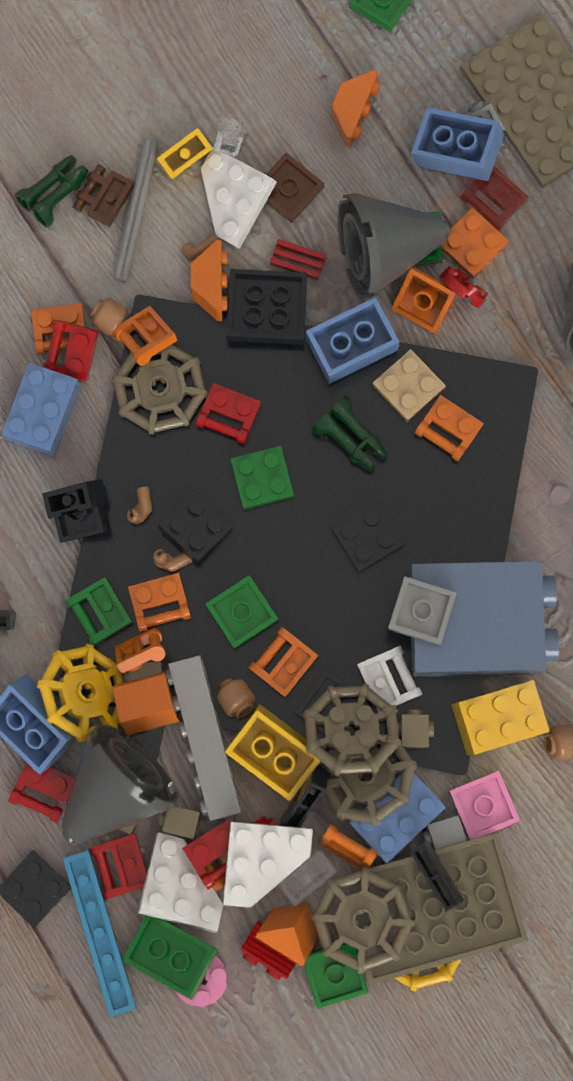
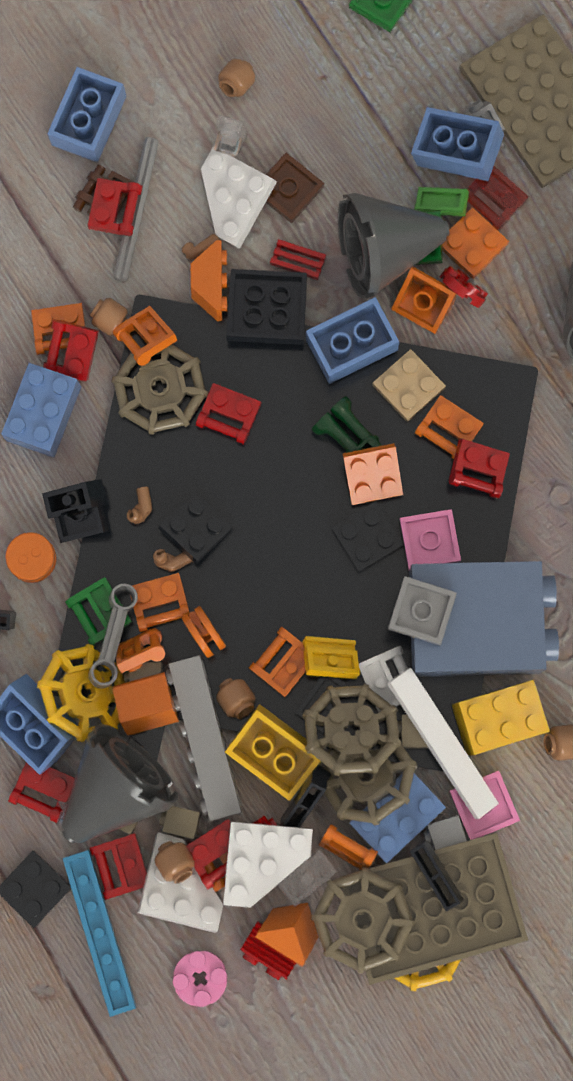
dark green piece [14,155,89,228] -> none
green plate [122,915,218,1000] -> none
yellow brick [156,128,213,180] -> none
green plate [205,575,279,649] -> none
green plate [231,446,294,510] -> none
green plate [304,942,369,1009] -> none
orange slope [332,70,381,148] -> none
none -> orange head [5,532,57,583]
none -> medium blue brick [47,67,127,163]
none -> red plate [87,178,143,236]
none -> light grey piece [88,584,138,689]
none -> medium nougat head [154,841,195,884]
none -> orange head [182,606,226,658]
none -> medium nougat head [218,59,255,97]
none -> yellow plate [302,636,360,679]
none -> plate [342,443,403,505]
none -> white tile [387,668,499,819]
none -> bright pink plate [399,509,461,571]
none -> bright green tile [415,187,469,216]
none -> red plate [449,439,510,499]

